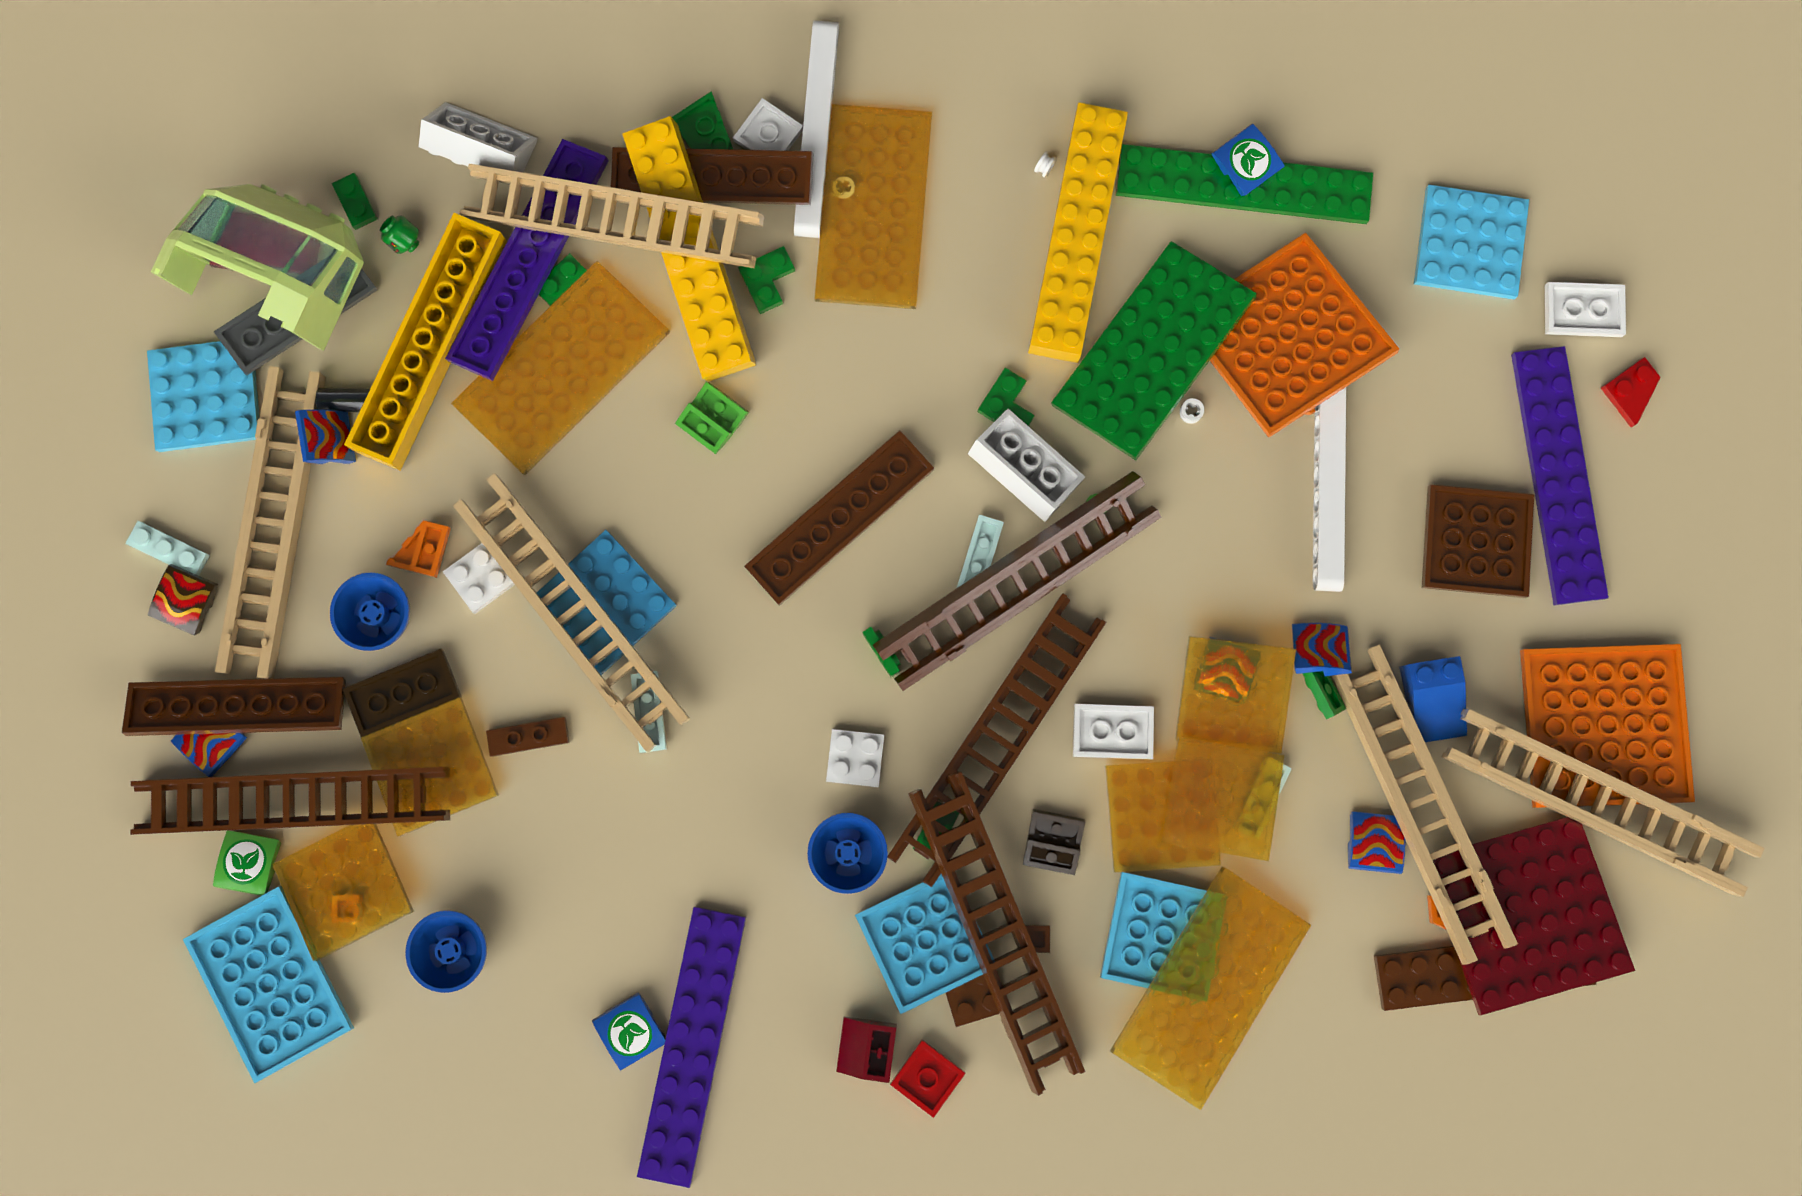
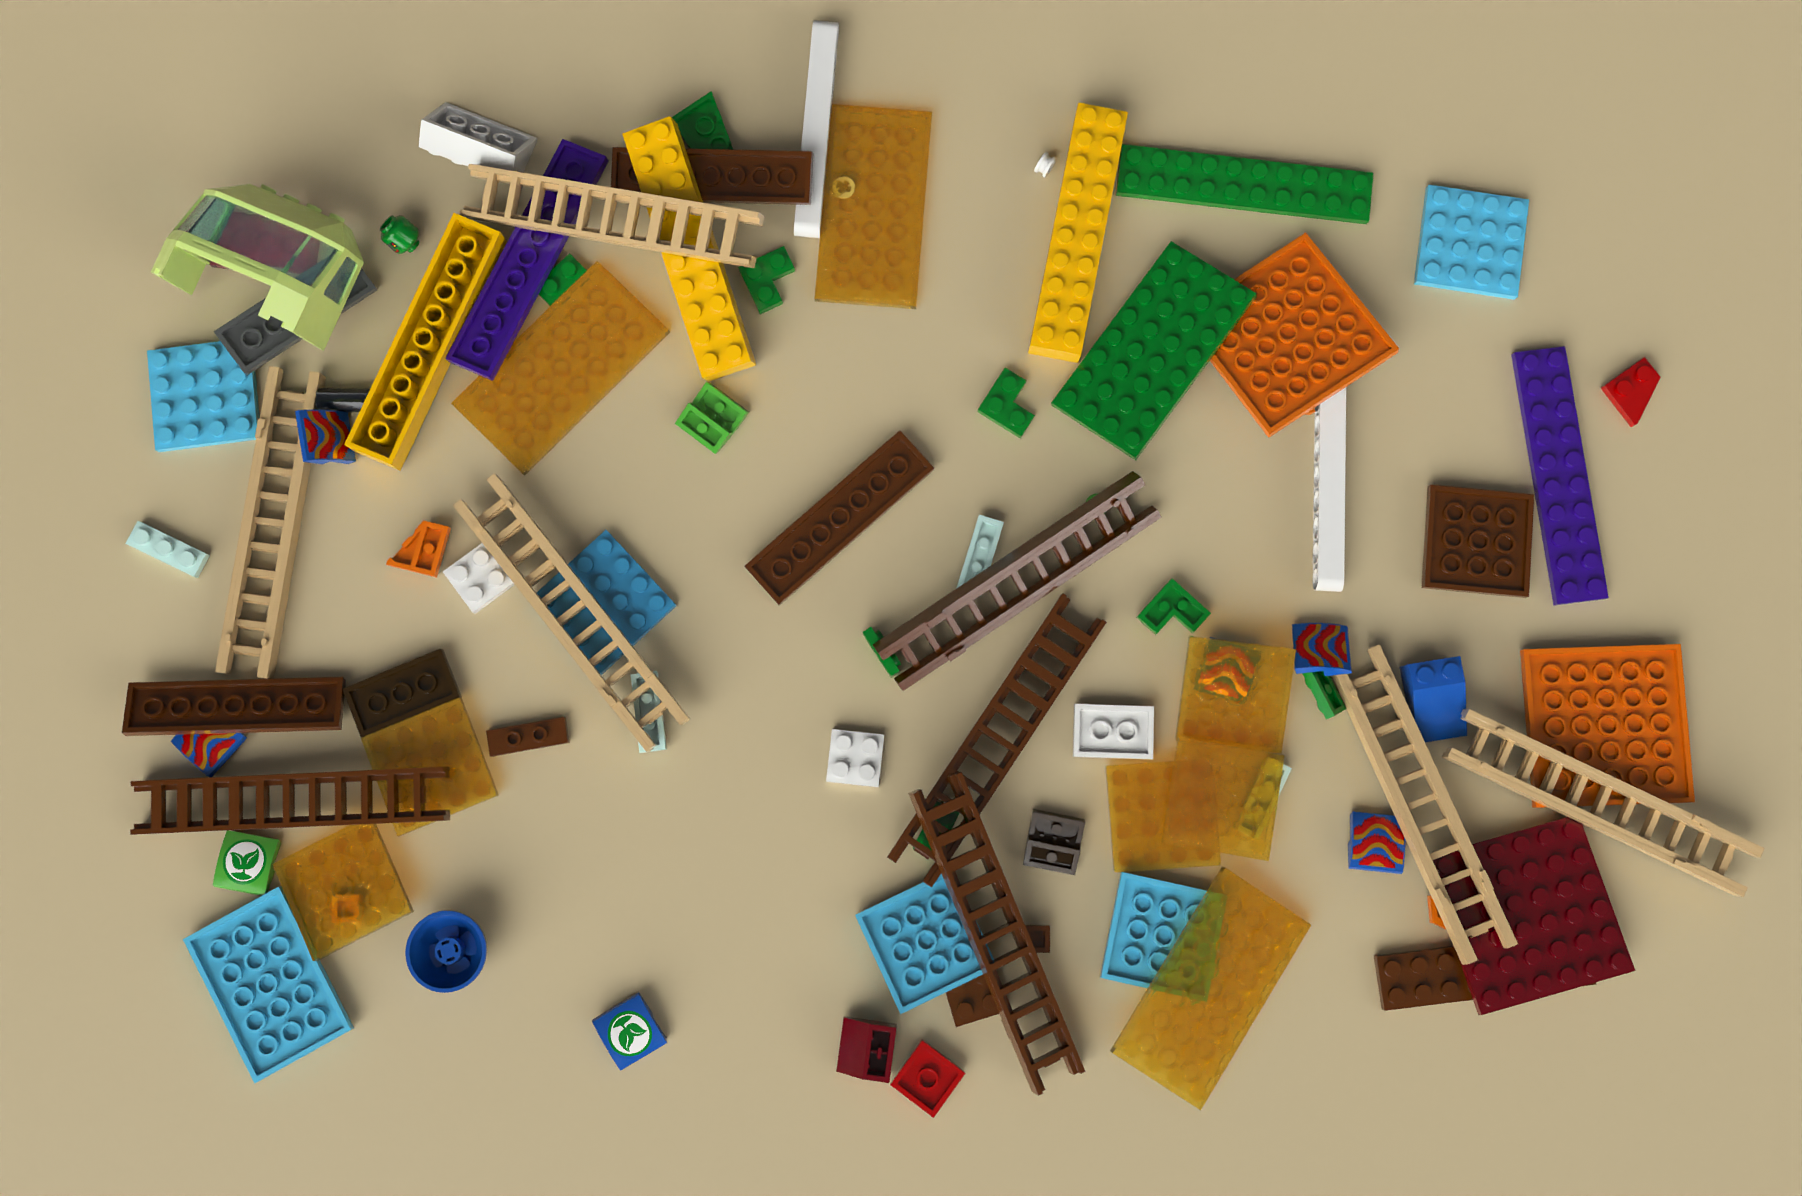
slope [148,564,218,636] -> none
blue piece [330,573,410,651] -> none
green plate [331,173,378,230] -> none
dark purple plate [637,907,746,1188] -> none
white plate [733,98,803,151] -> none
blue piece [807,813,888,894] -> none
white slope [968,409,1085,522] -> none
white bush [1179,398,1204,424] -> none
slope [1211,124,1285,196] -> none
white plate [1545,282,1626,337] -> none
none -> green plate [1136,579,1211,635]

